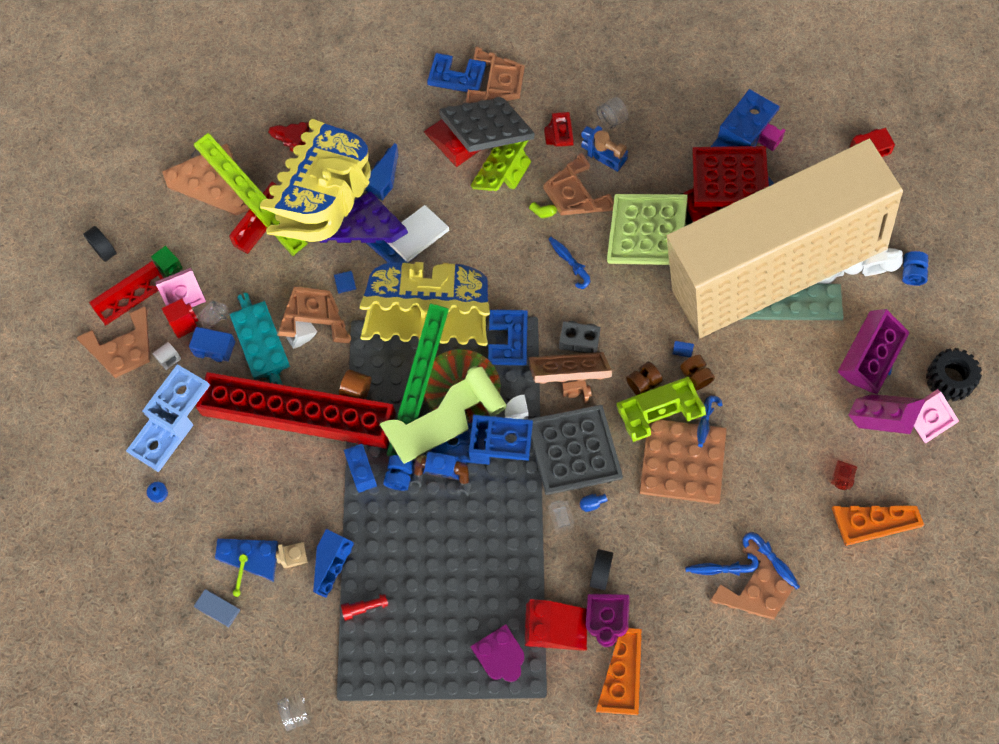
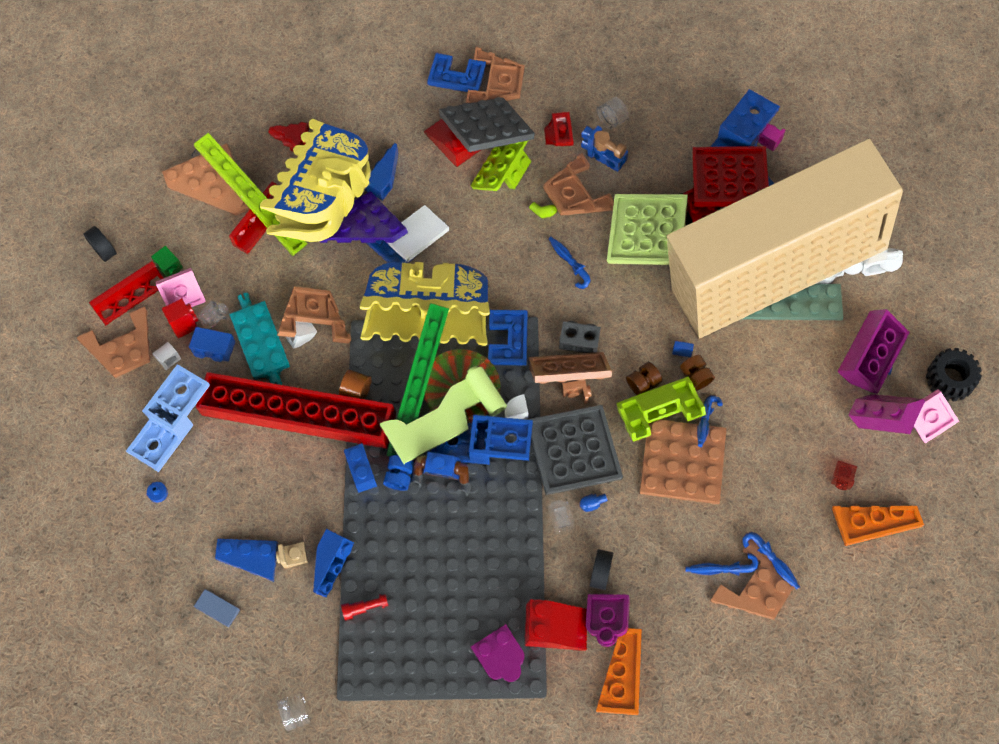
lime hinge [233,554,248,597] -> none
blue tile [334,271,356,294] -> none
red brick [849,128,895,157] -> none
blue wheel [902,251,929,286] -> none

